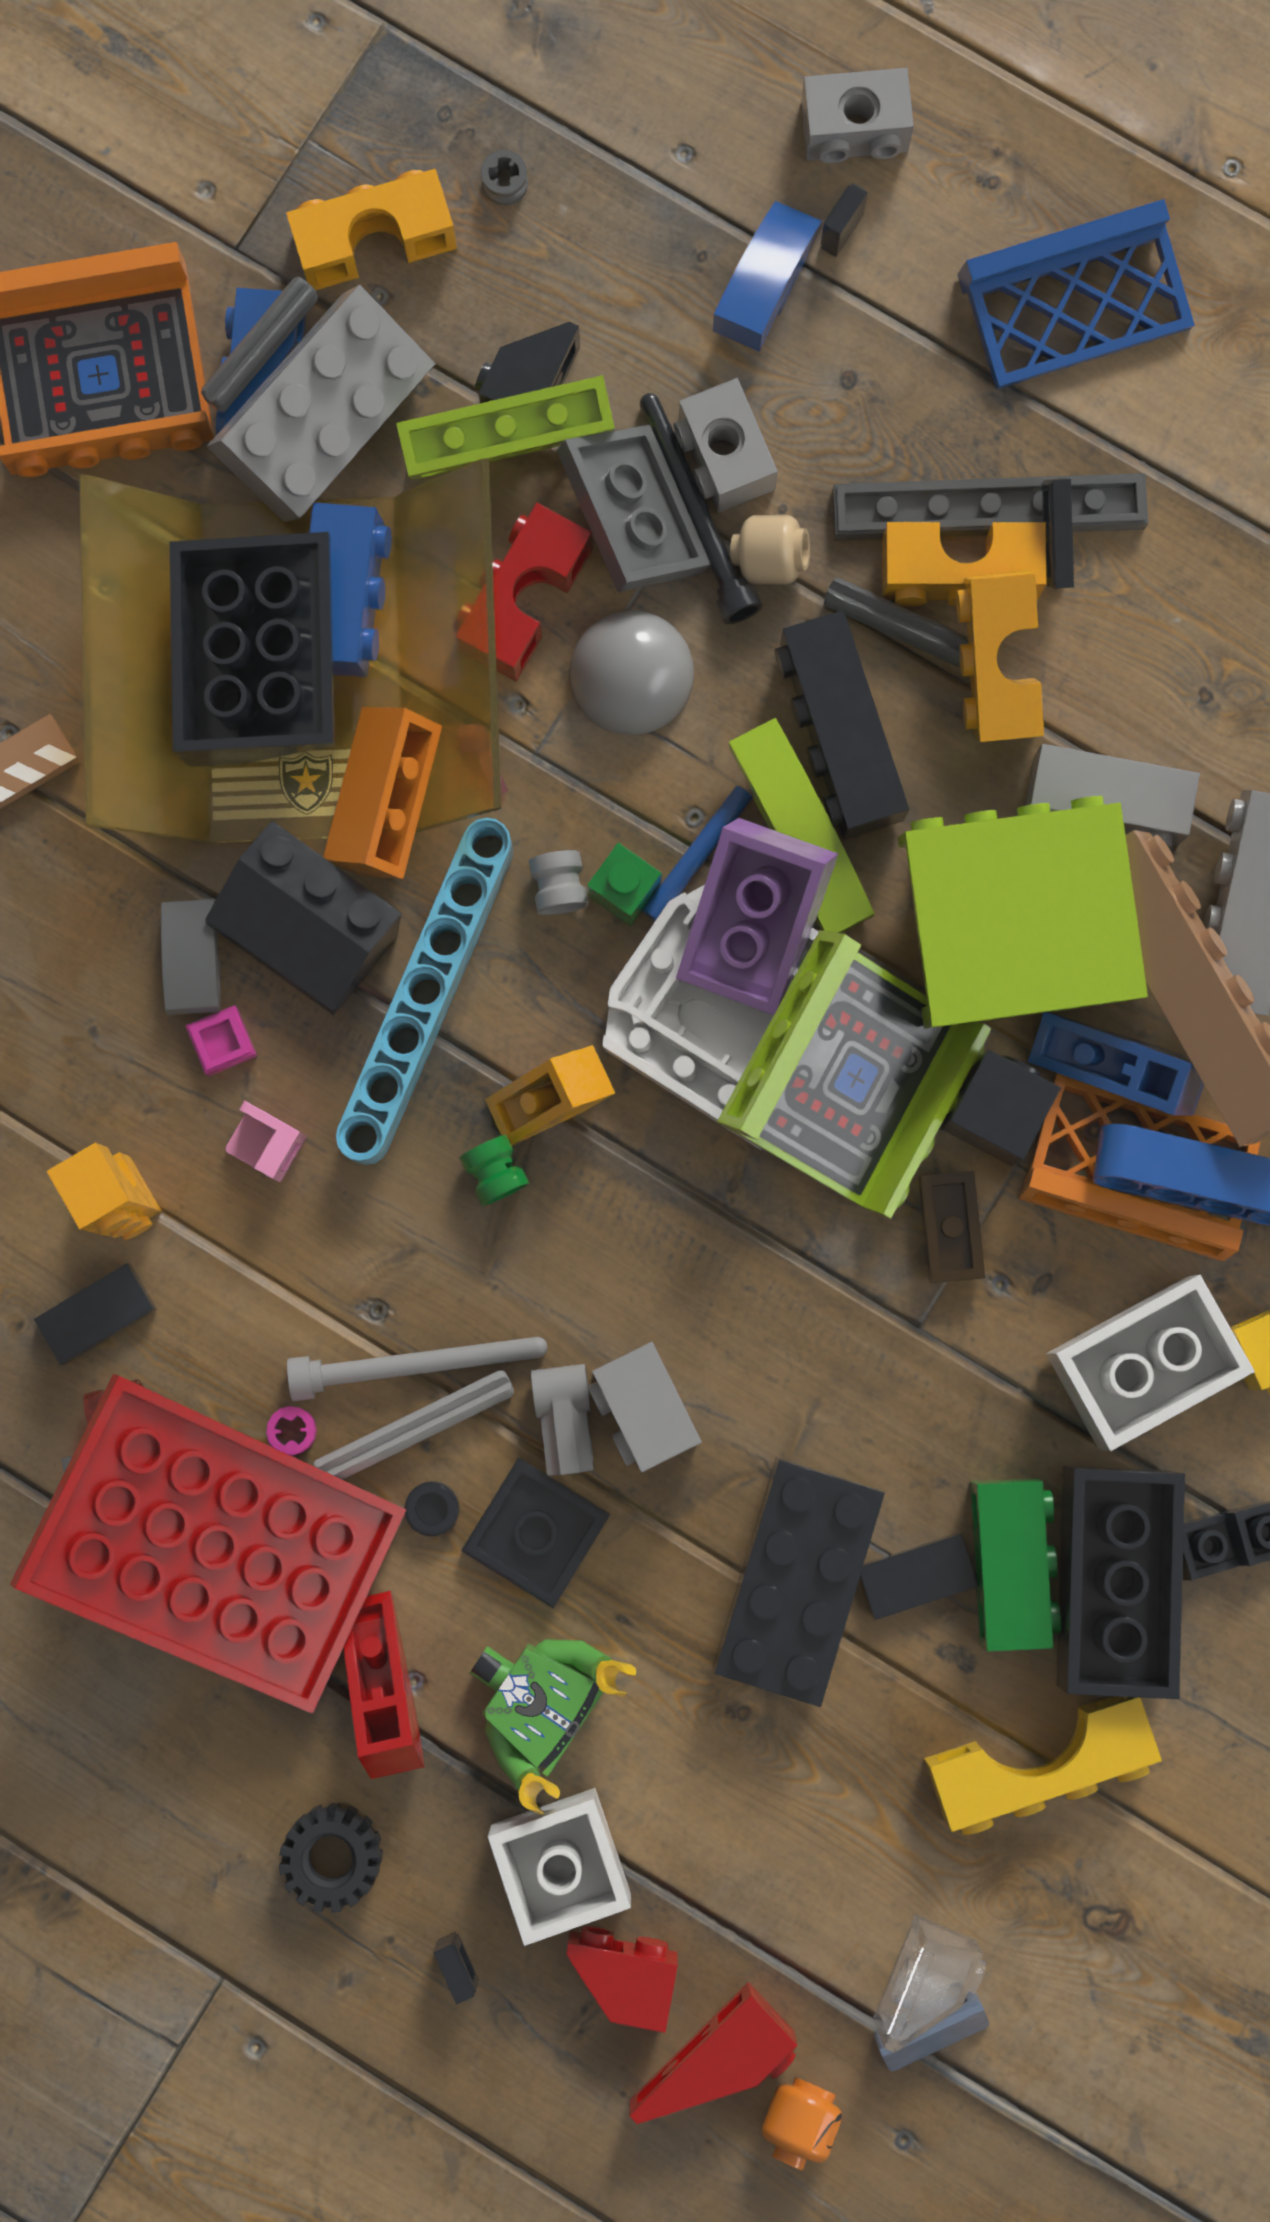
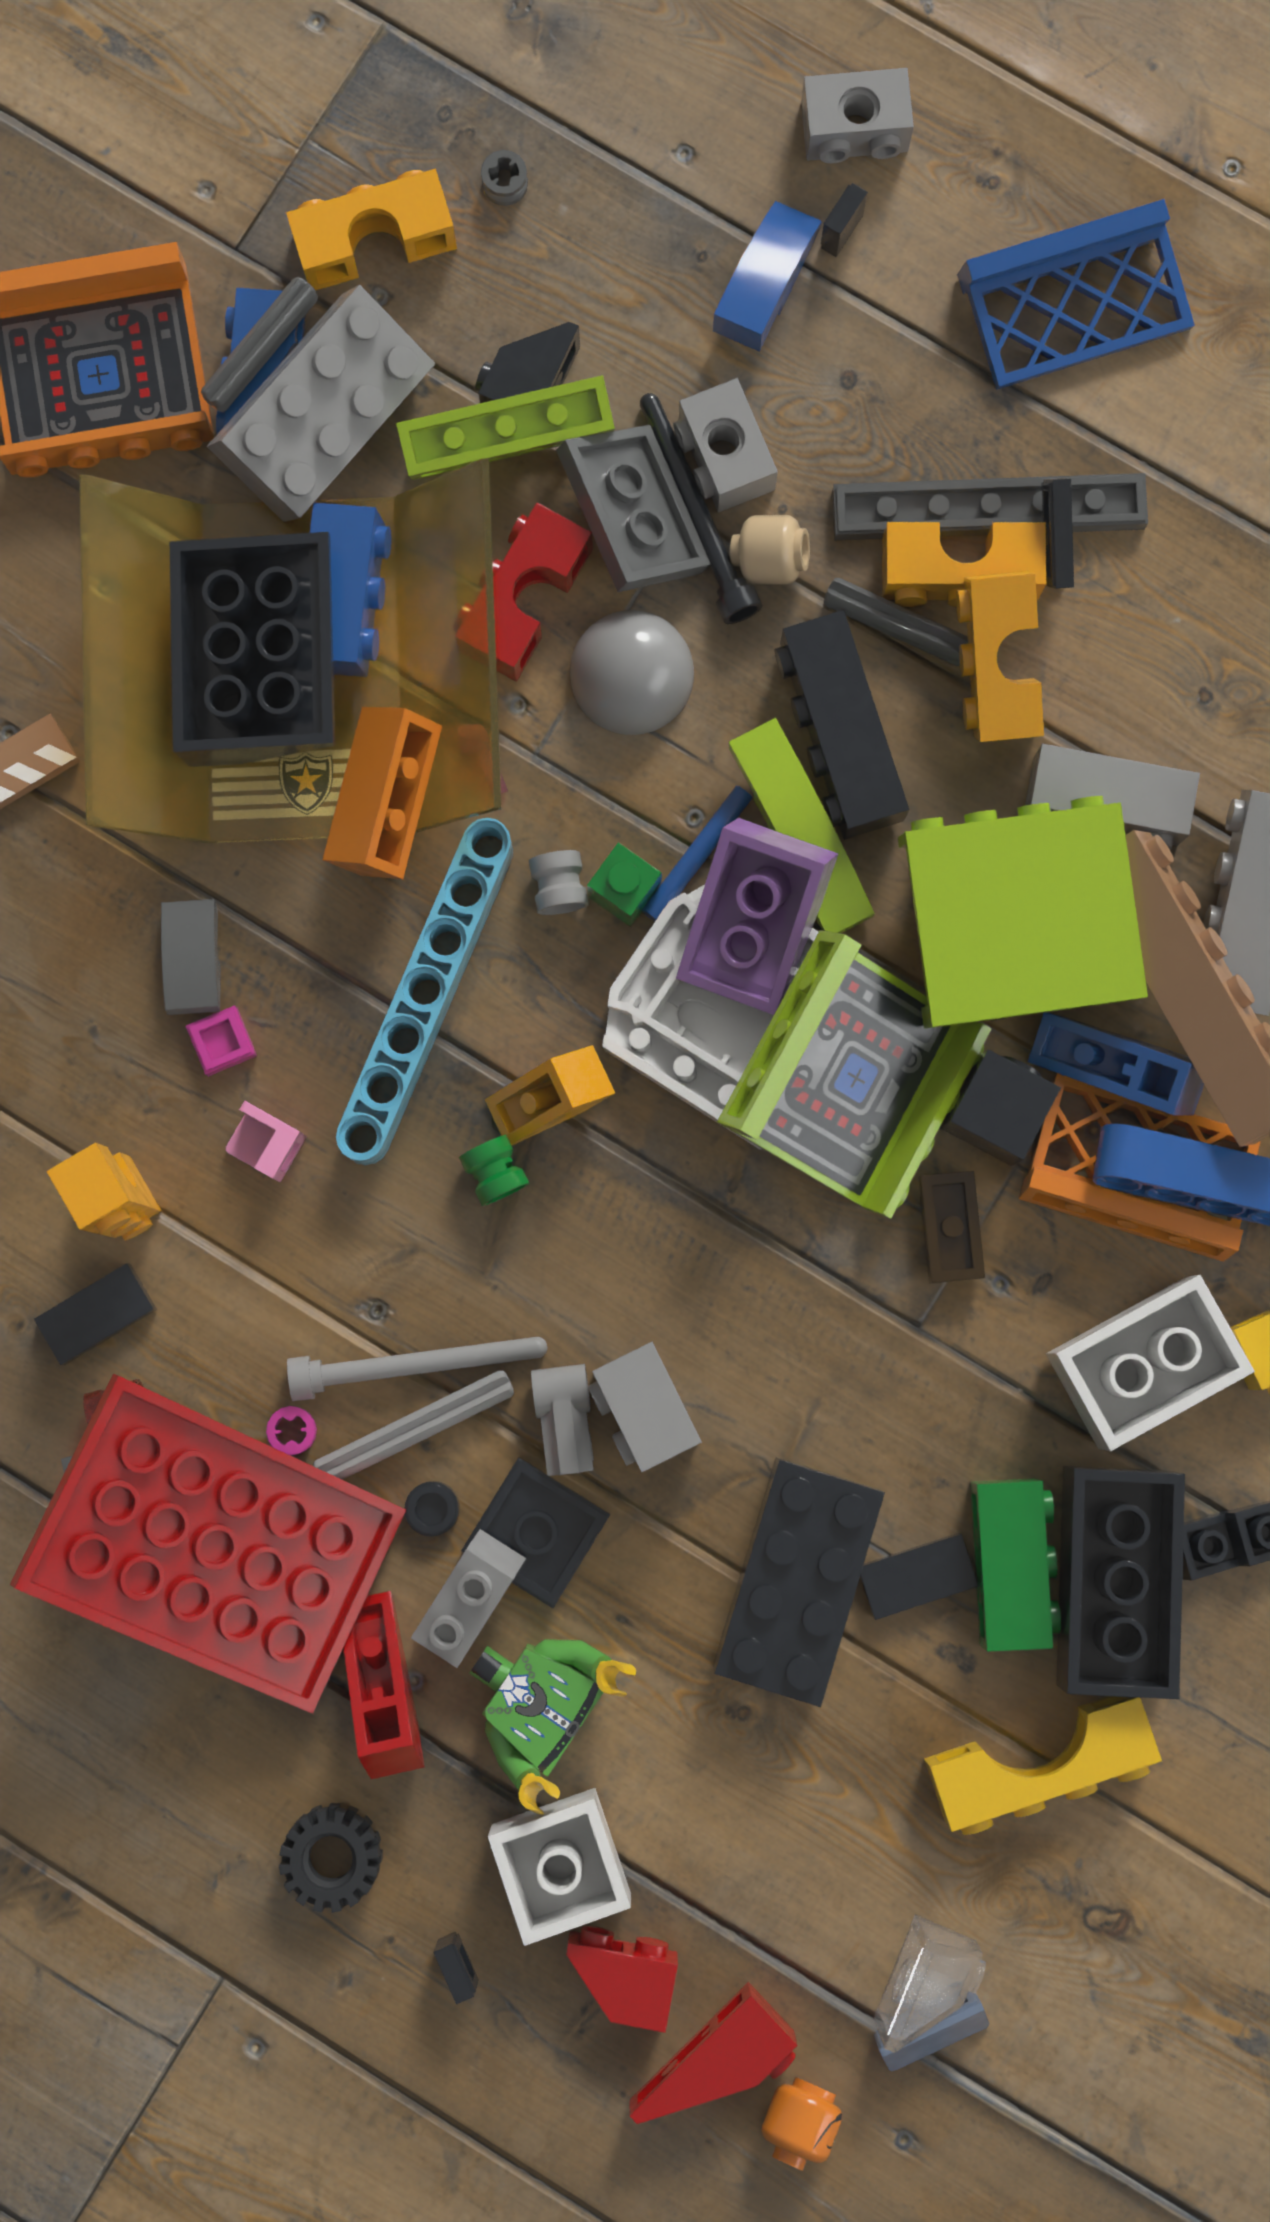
black slope [205,821,402,1015] -> none
none -> light grey brick [411,1529,526,1668]

